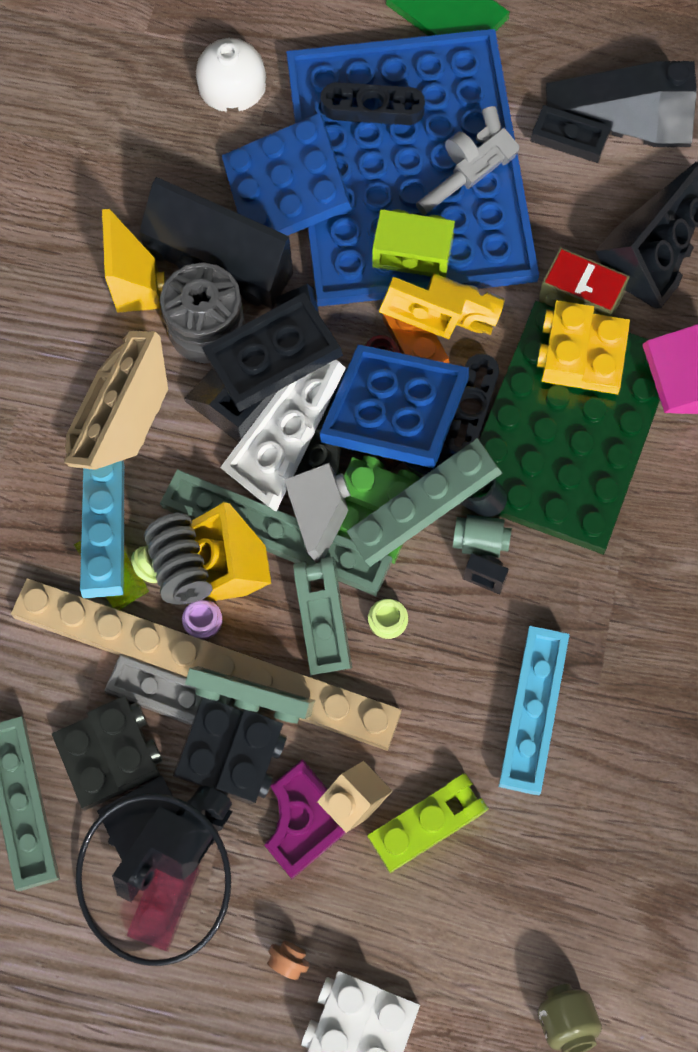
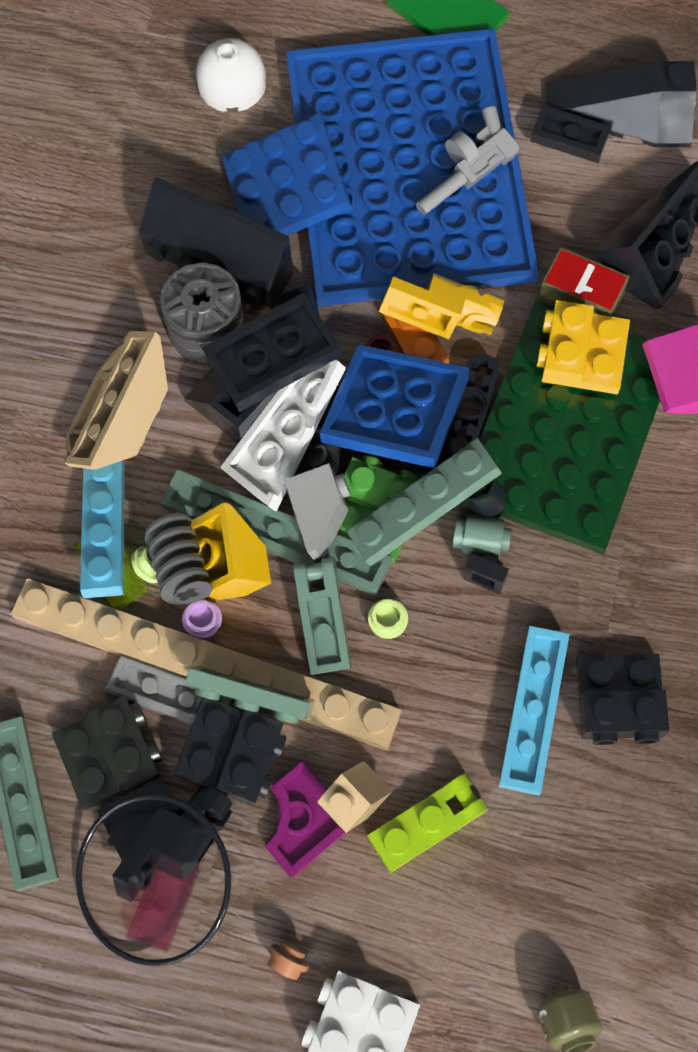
yellow slope [102,209,166,313] -> none
black beam [321,82,425,125] -> none
lime brick [372,209,455,278] -> none
none -> black plate [576,654,670,745]

